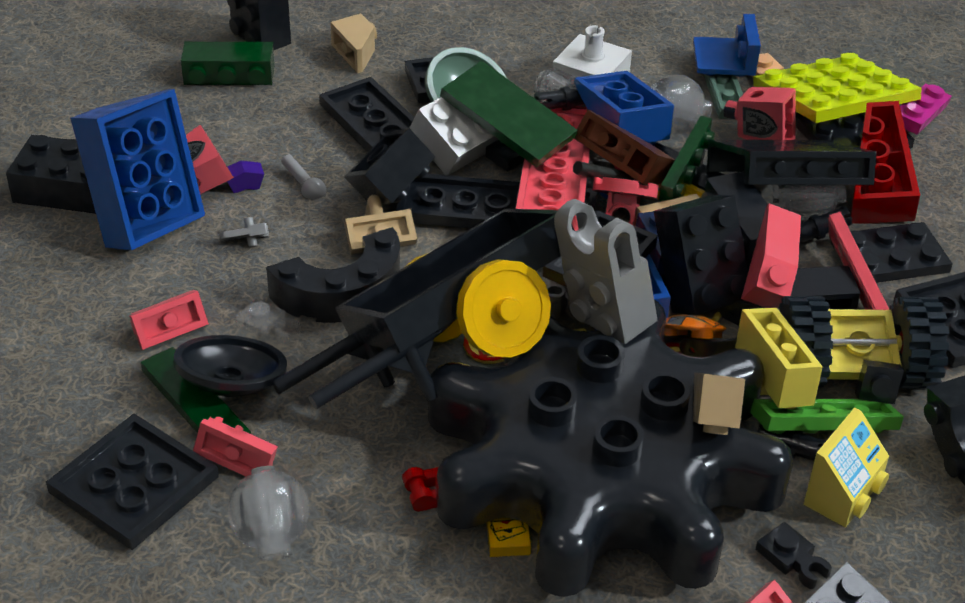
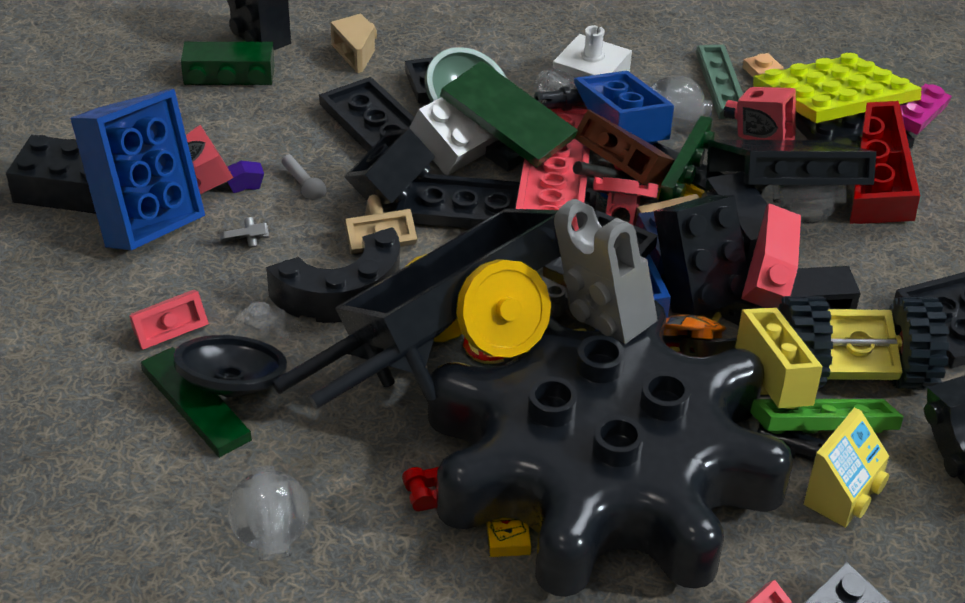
black plate [46,413,219,550] -> none
coral plate [193,417,278,484] -> none
blue bracket [693,14,761,77] -> none
tan slope [693,373,745,435] -> none
black plate [755,522,832,589] -> none
black pin [800,206,852,244] -> none
coral tile [828,212,889,310] -> none
black plate [831,222,953,283] -> none
black plate [855,360,904,404] -> none

